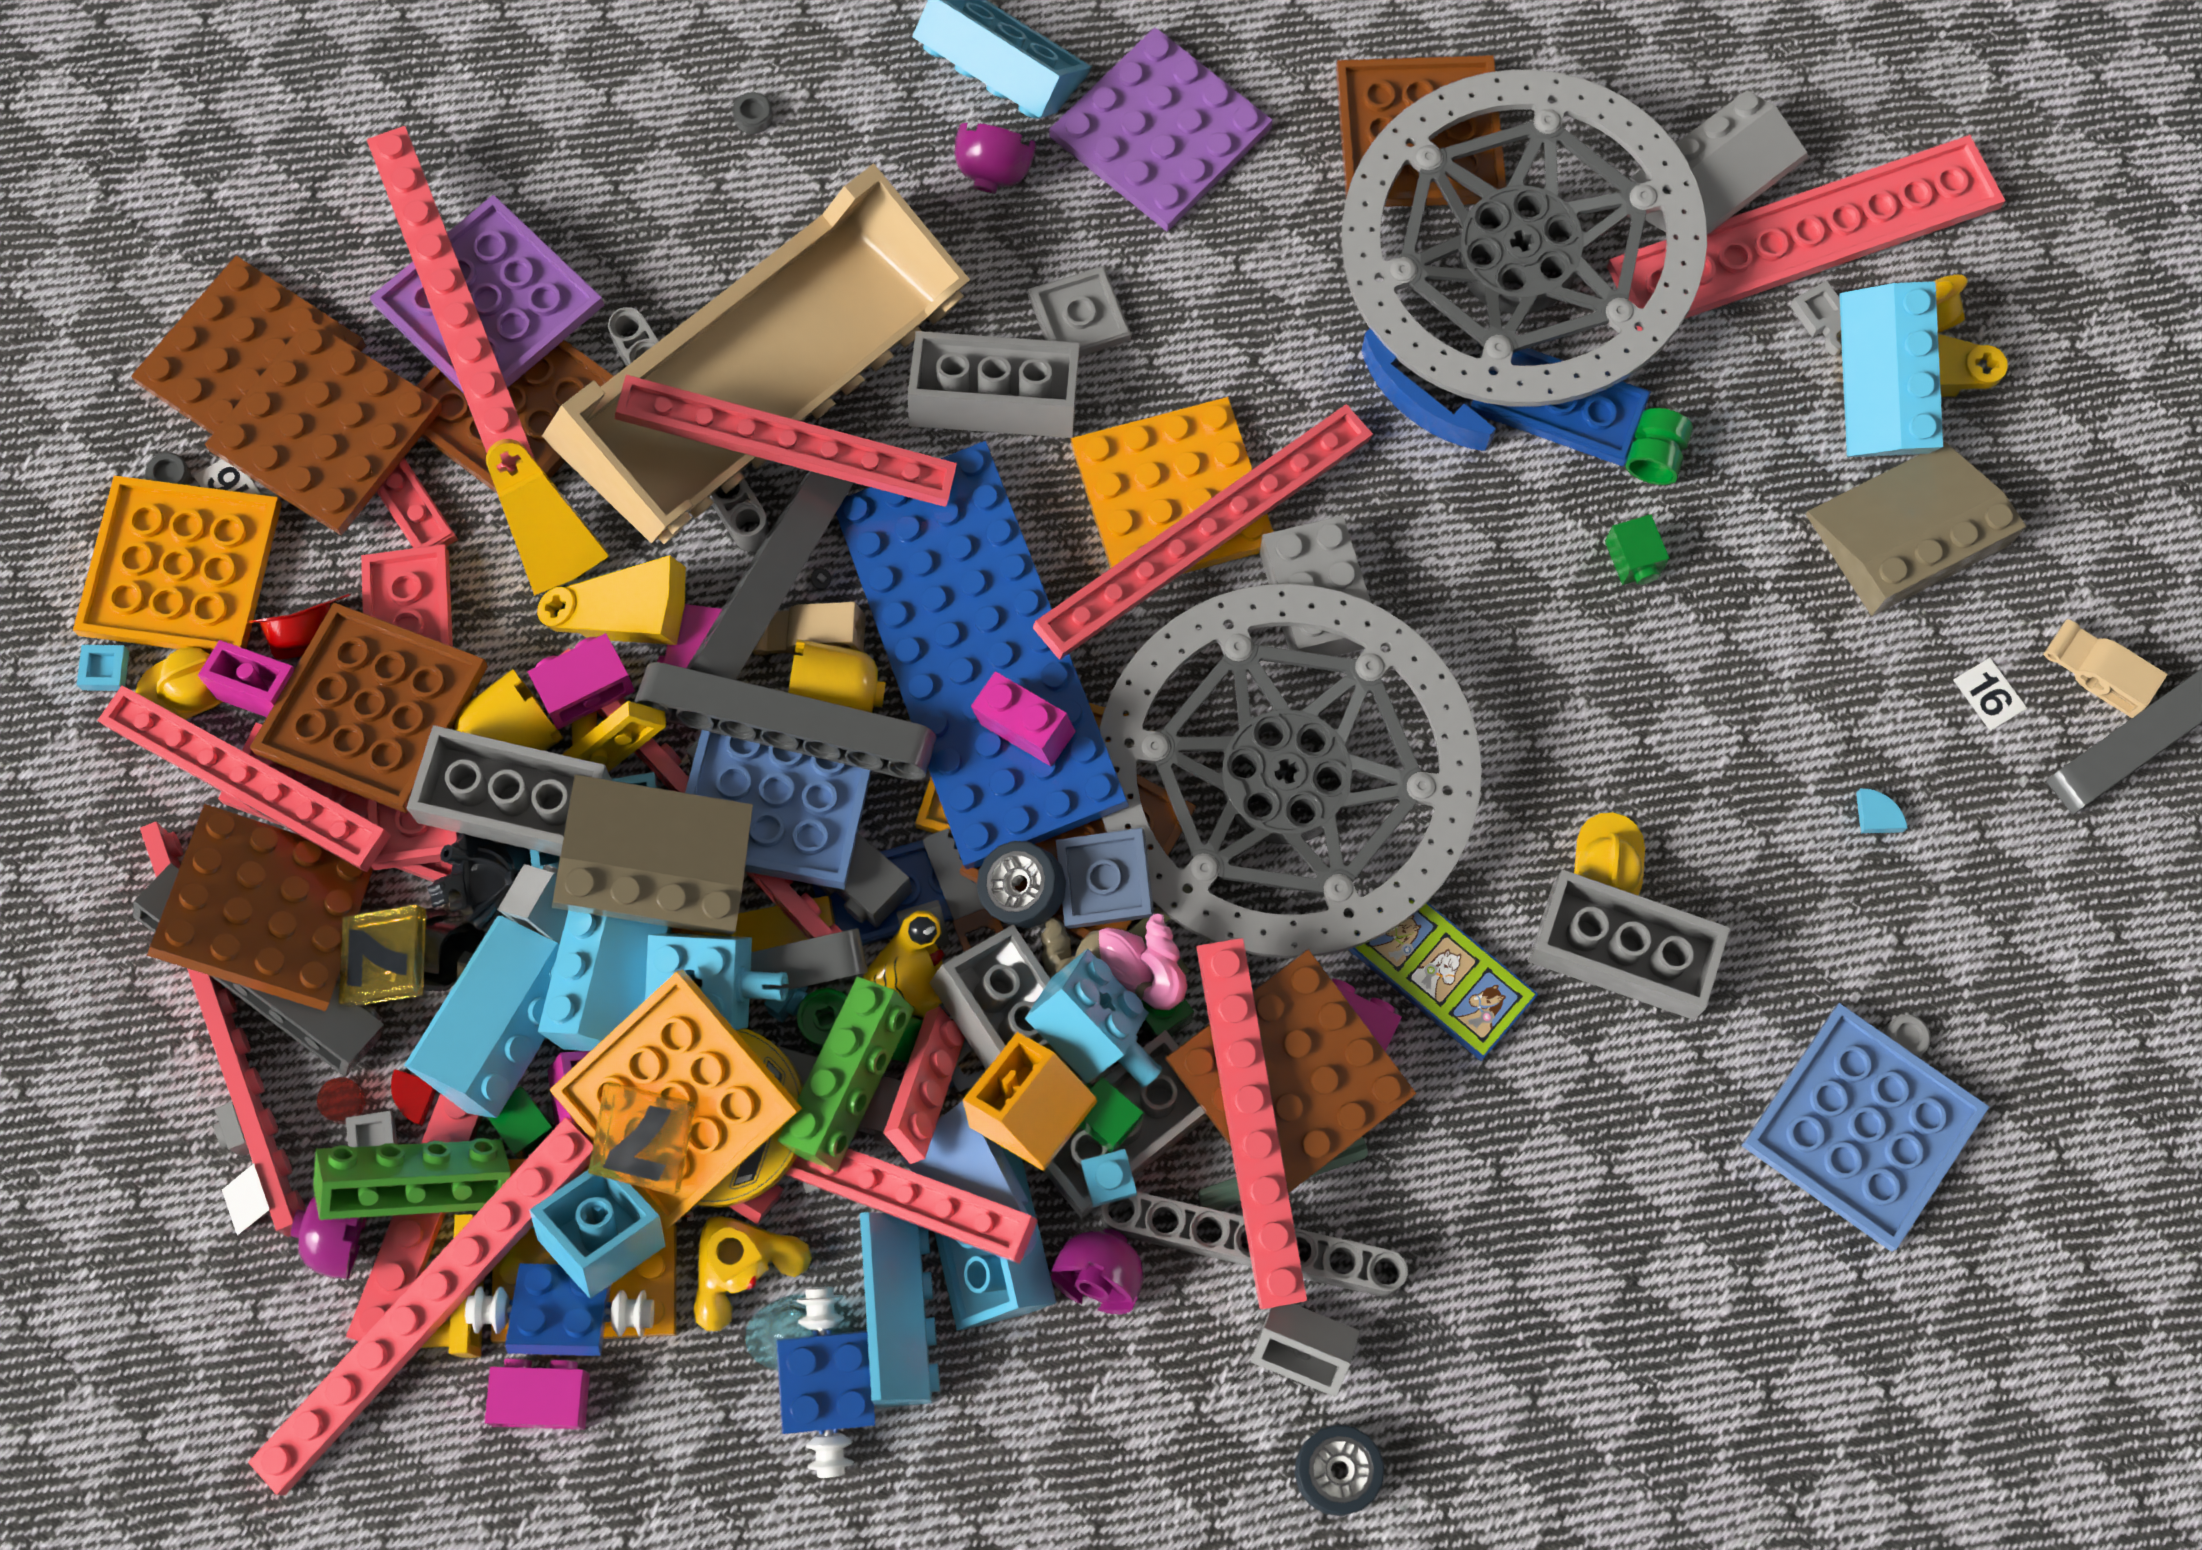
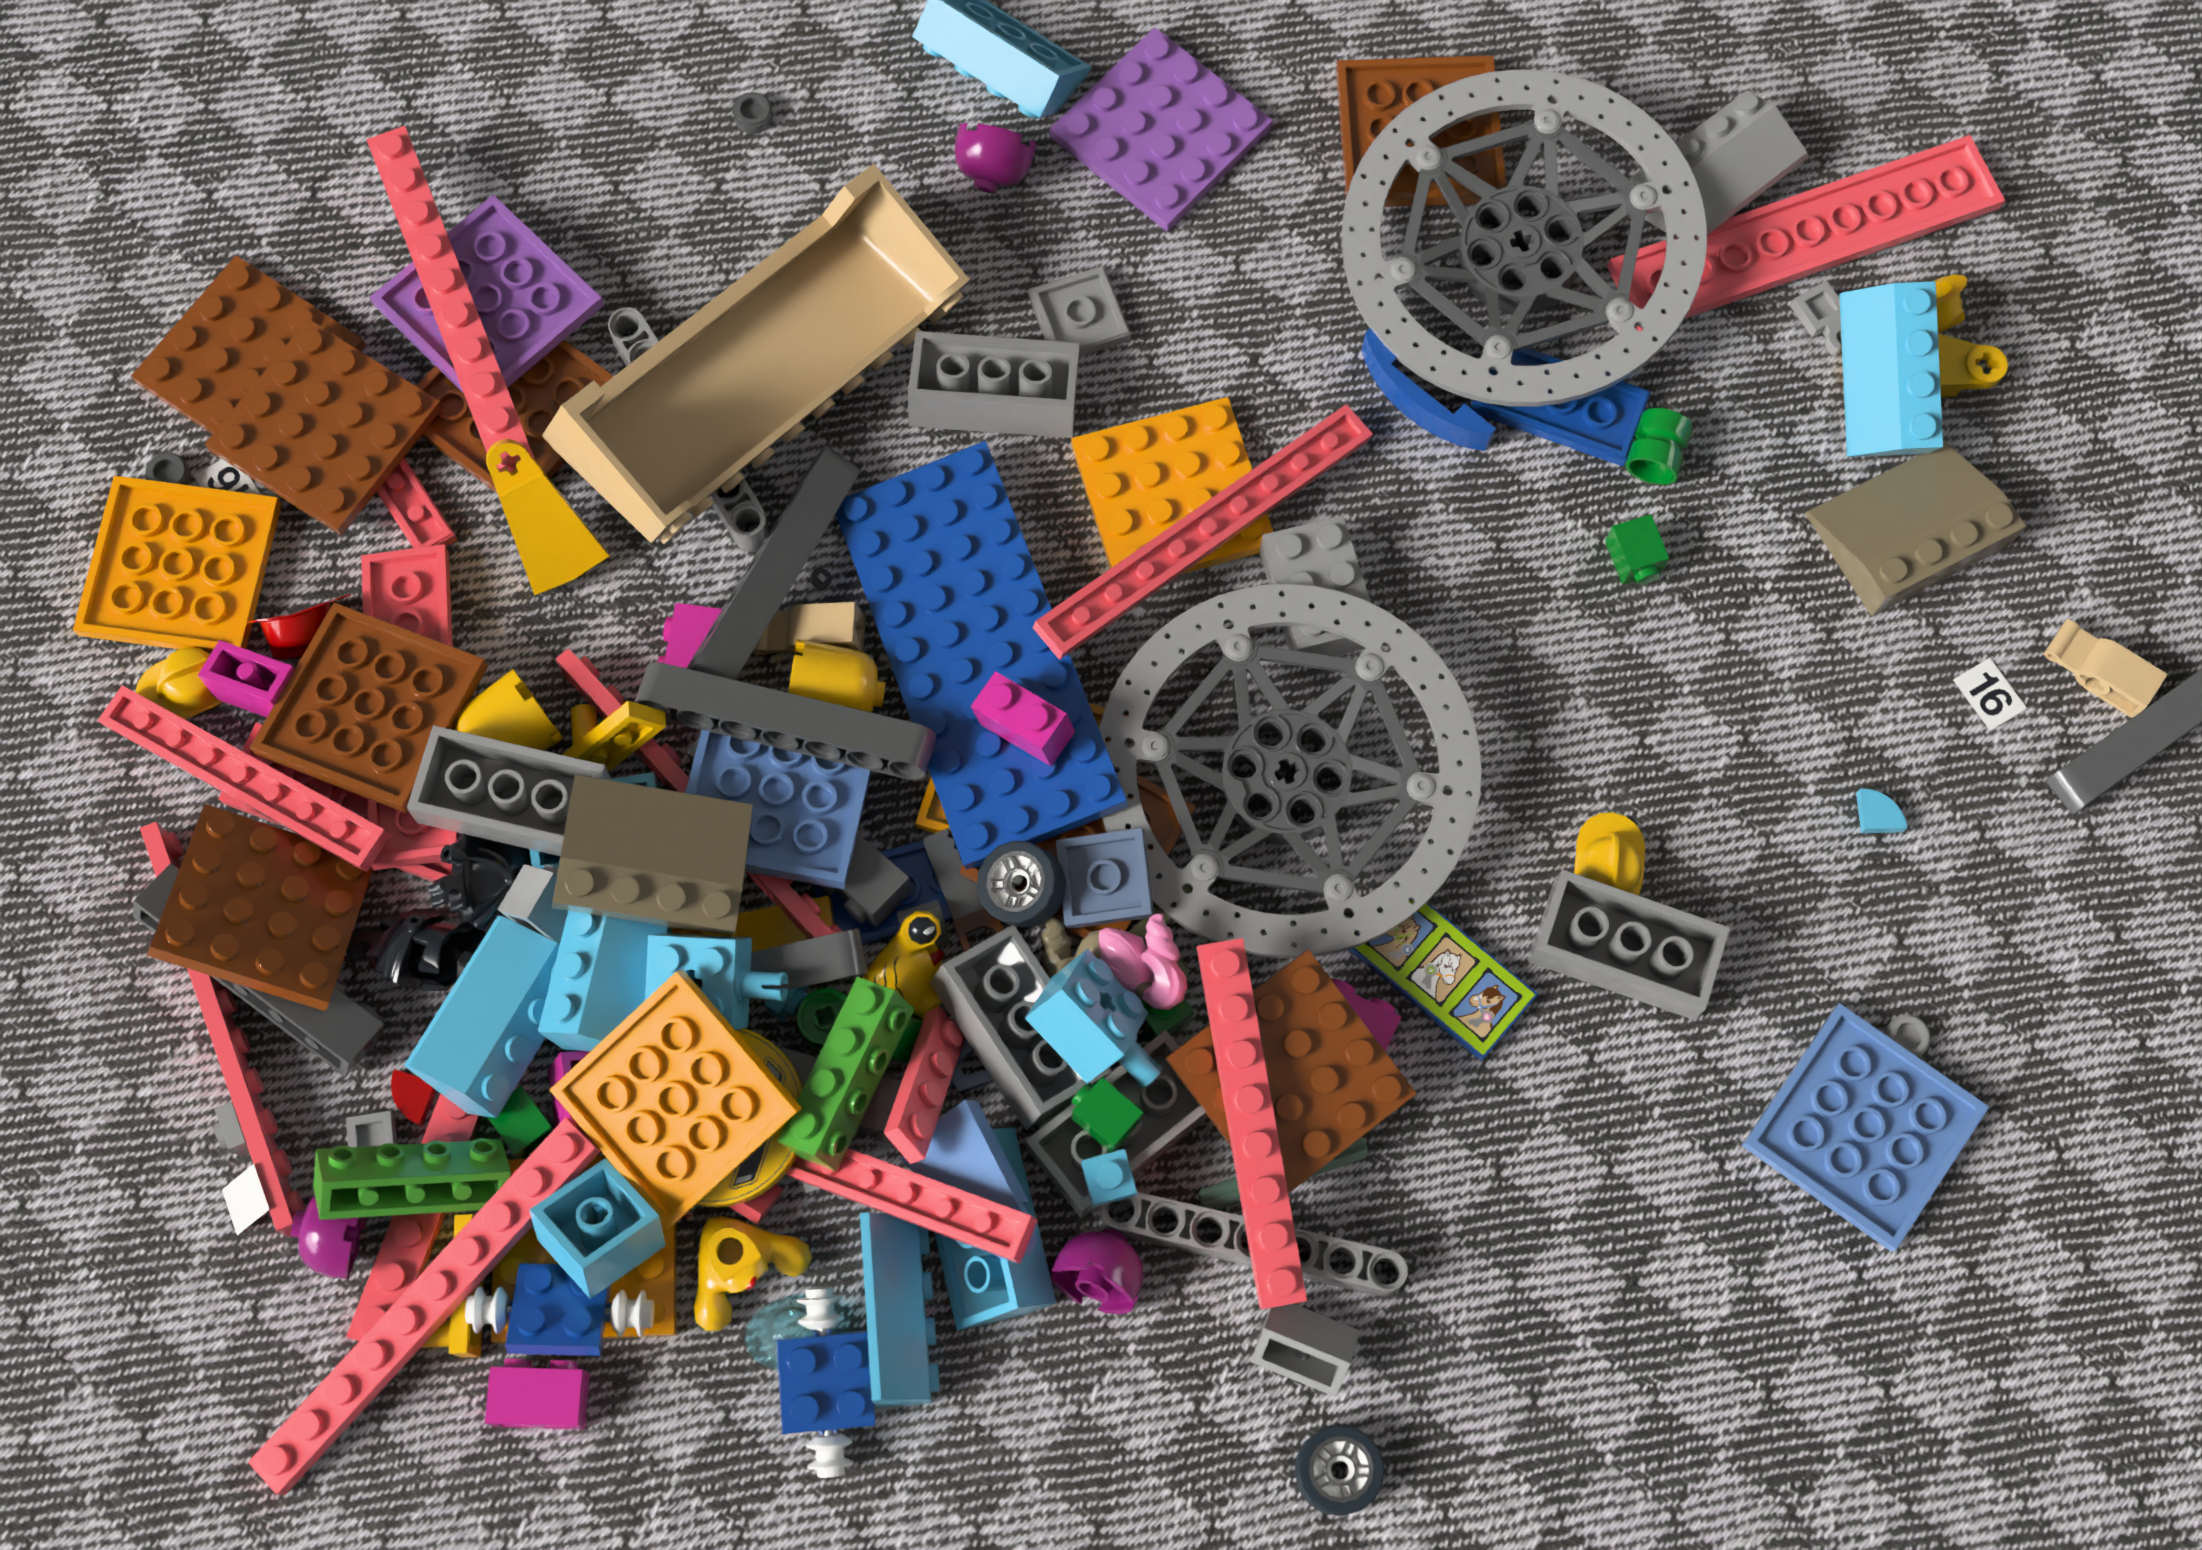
medium azure plate [76,645,130,691] -> none
clear red tile [317,1077,365,1124] -> none
clear yellow tile [339,905,426,1007] -> none
dark pink brick [527,633,635,730] -> none
yellow piece [537,555,686,645] -> none
clear yellow tile [588,1082,696,1195] -> none
coral plate [615,375,957,507] -> none
light orange slope [963,1032,1097,1171] -> none

